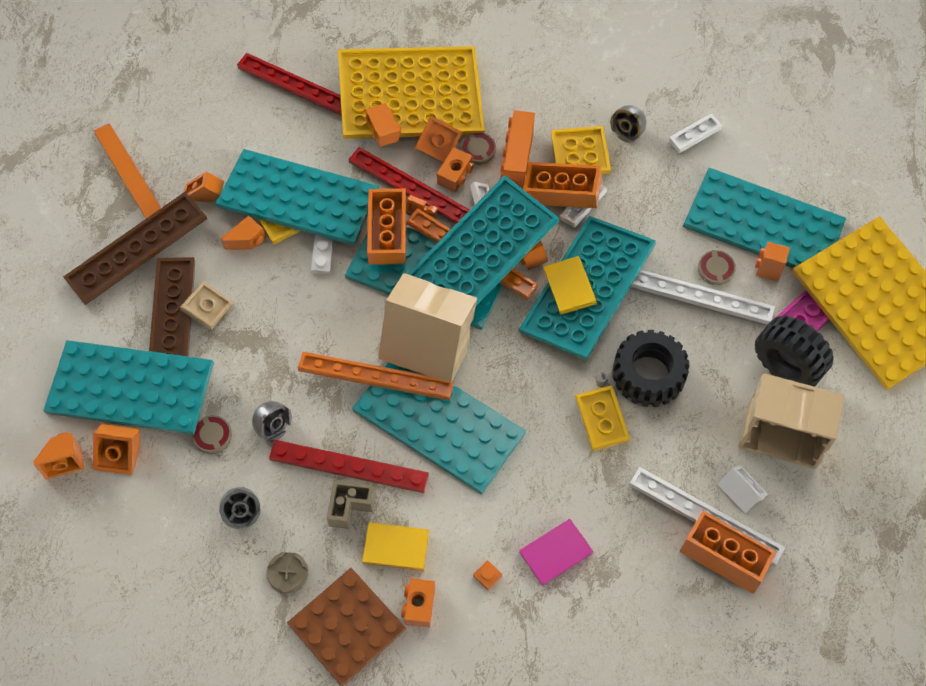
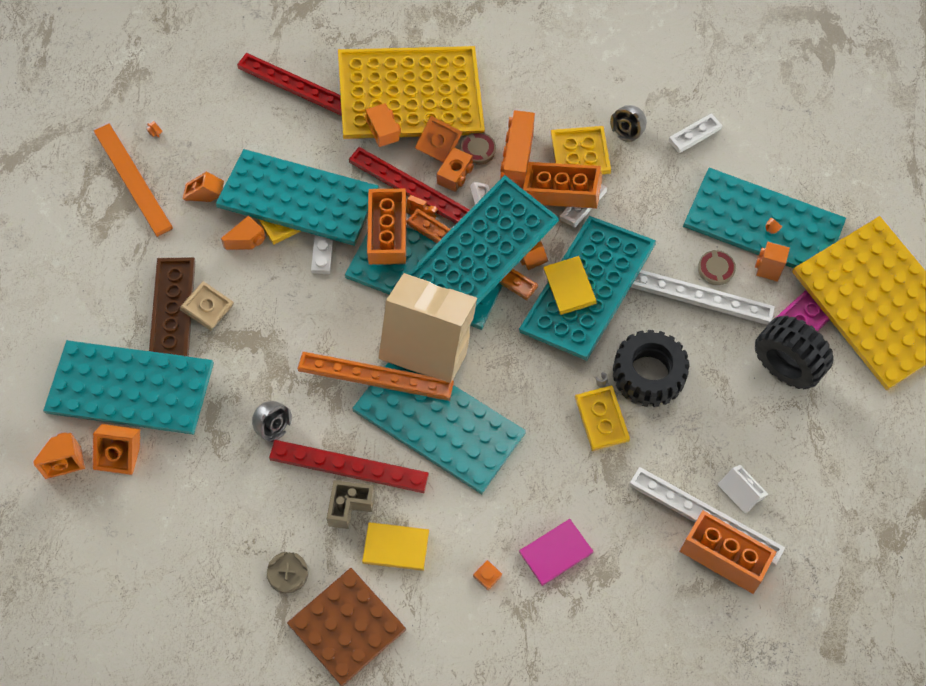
reddish brown plate [63,191,207,305] -> none
dark tan tile [192,415,232,454] -> none
flat silver cylinder [219,487,261,529] -> none
orange brick [401,578,436,628] -> none
tan tile [738,373,845,469] -> none
none -> orange plate [146,121,163,137]
none -> orange hinge [765,218,782,234]

